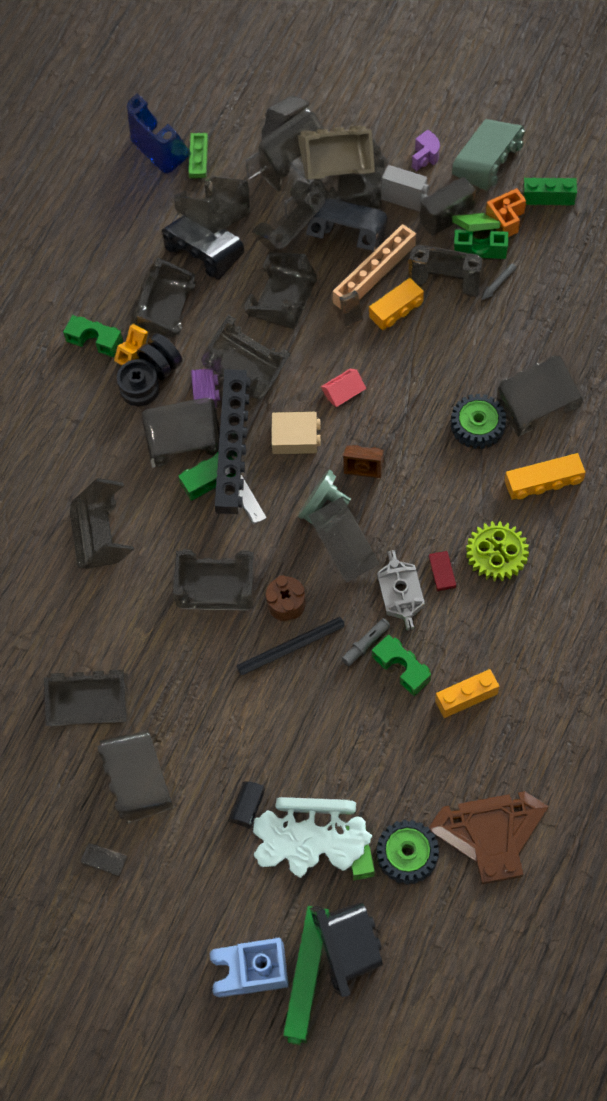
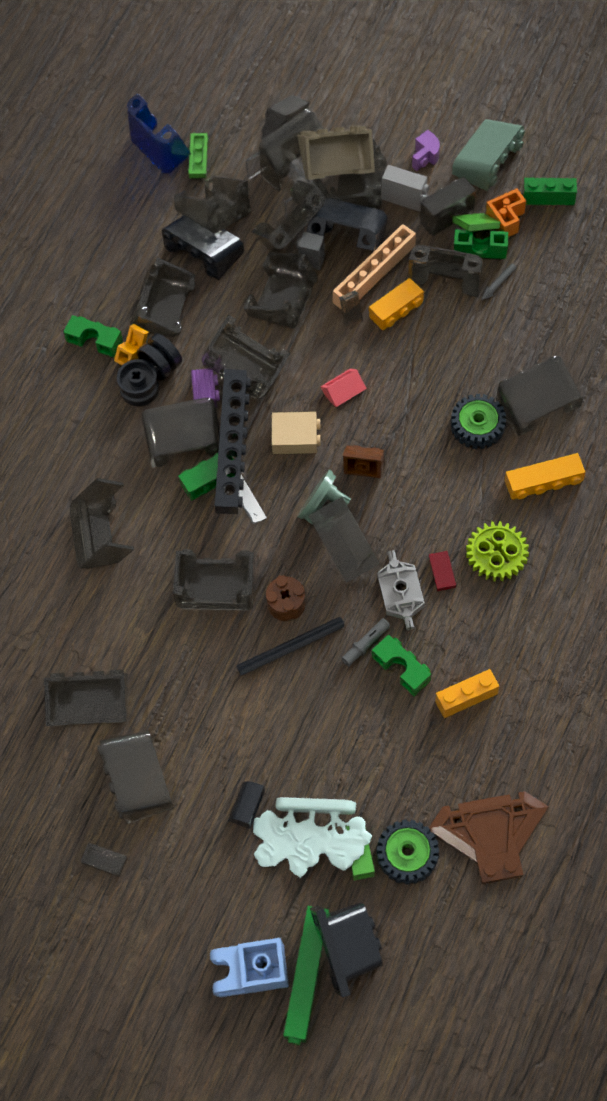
none -> dark grey brick [296,232,325,270]

